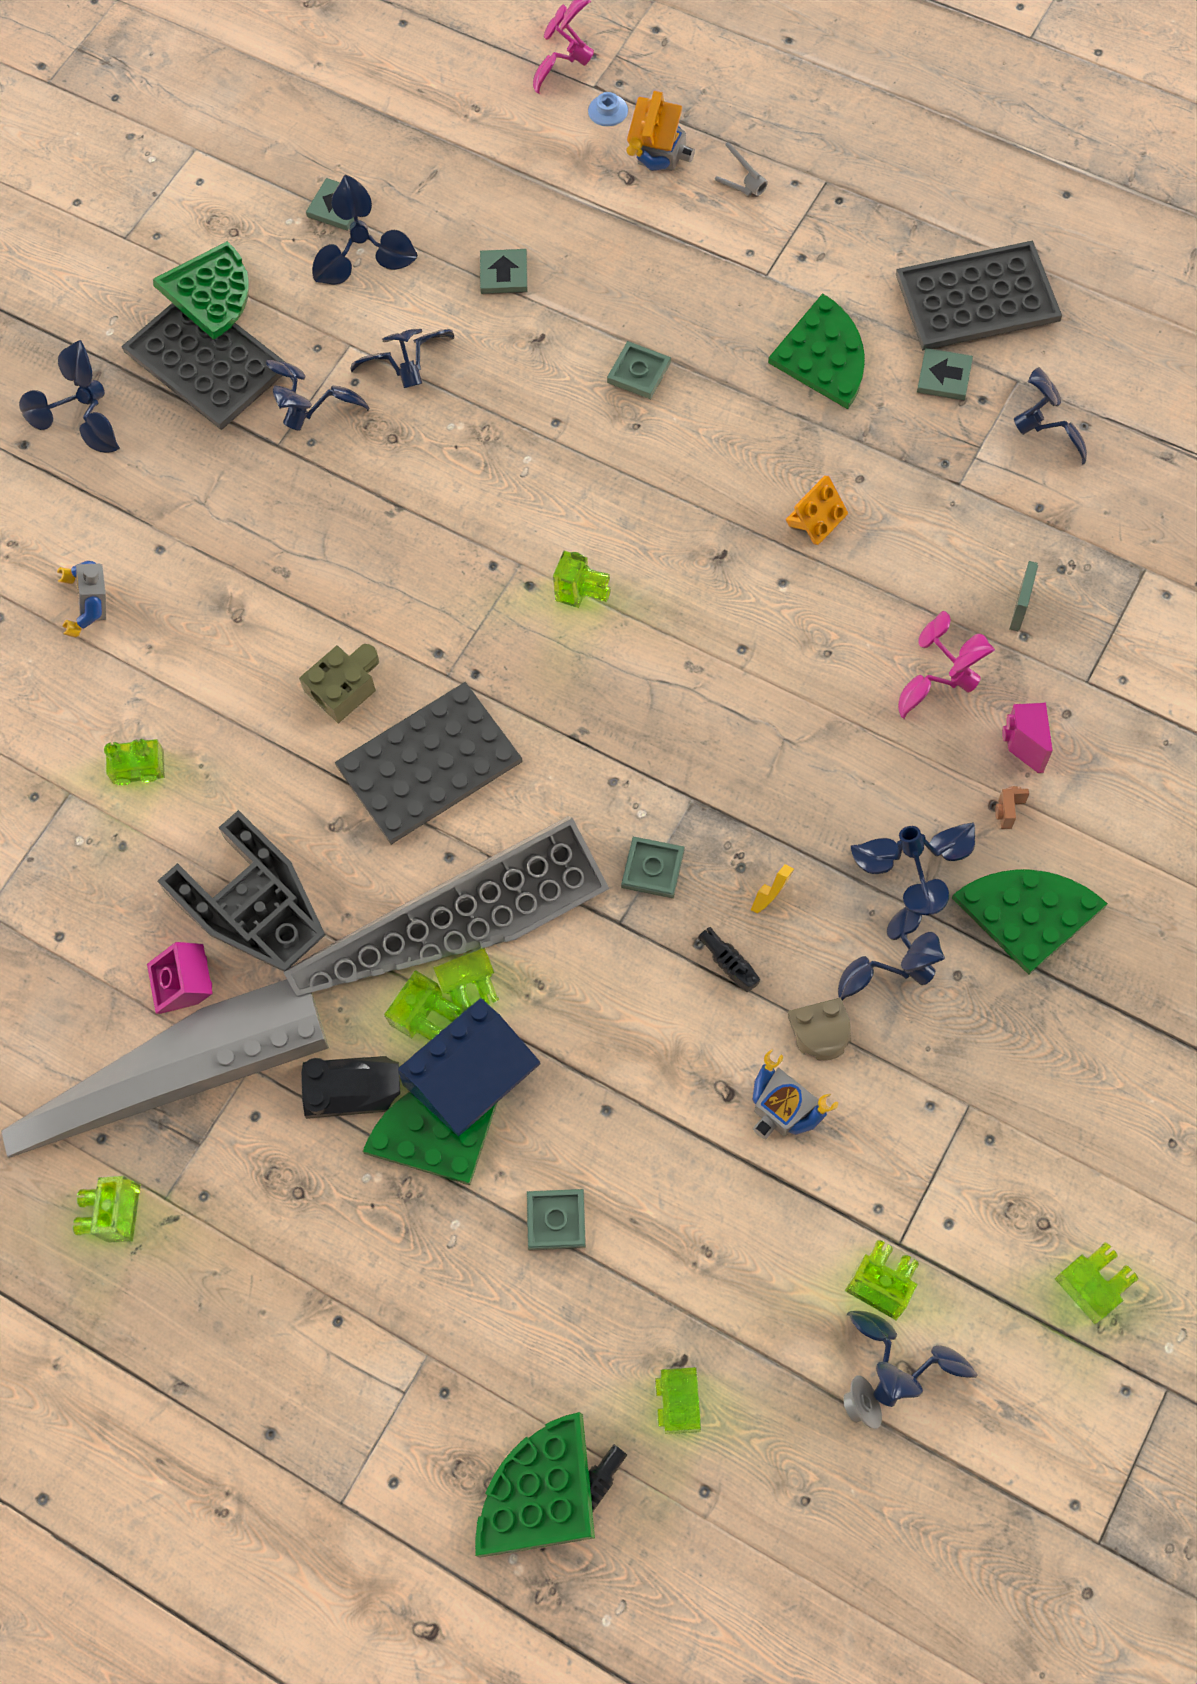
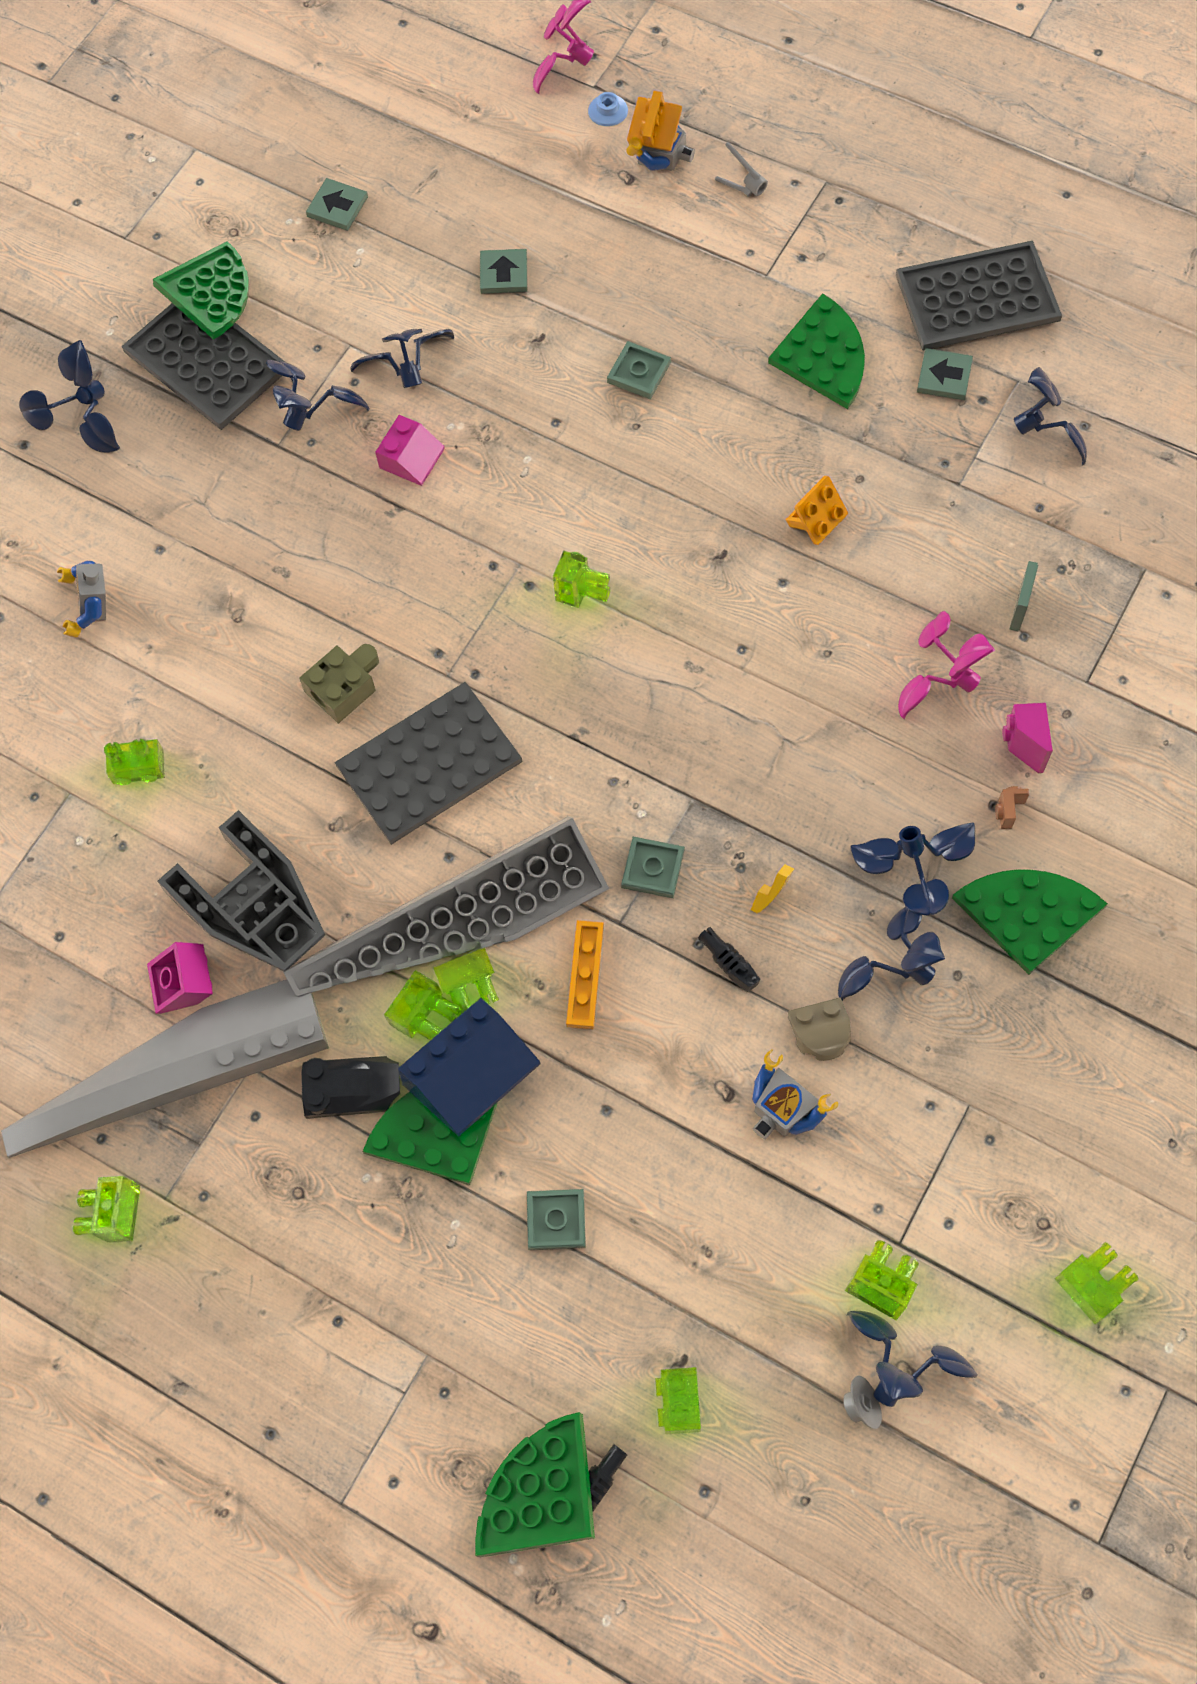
dark blue plant [312,175,418,285] -> none
none -> dark pink slope [375,415,445,486]
none -> light orange plate [566,920,604,1029]

